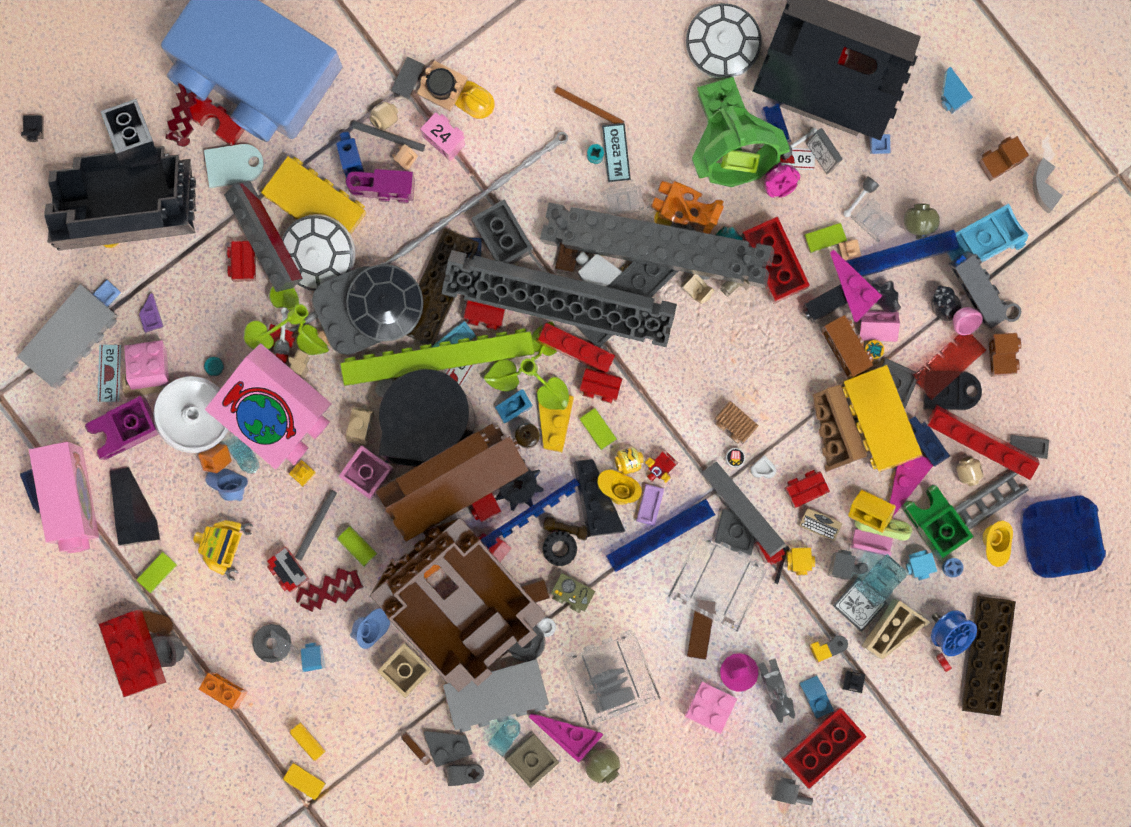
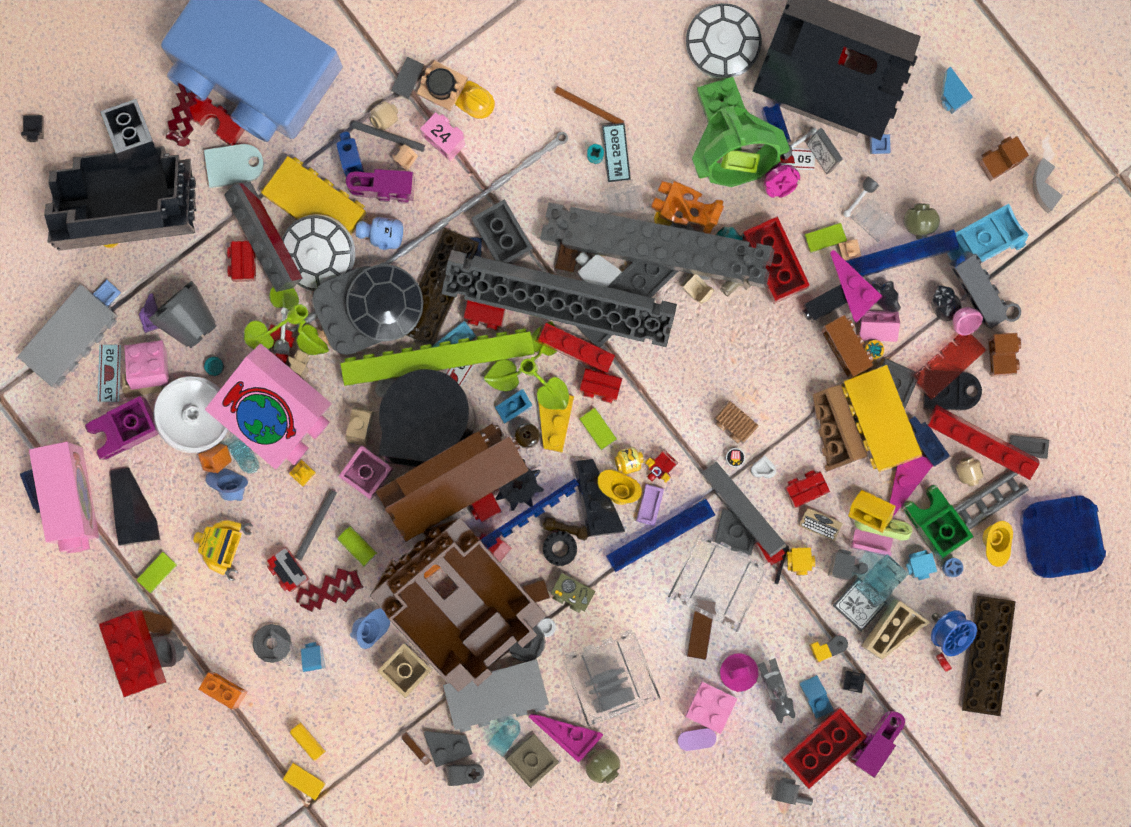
none -> dark grey cone [148,281,217,348]
none -> light blue piece [356,217,403,250]
none -> lavender tile [678,728,716,751]
none -> magenta brick [851,711,905,778]

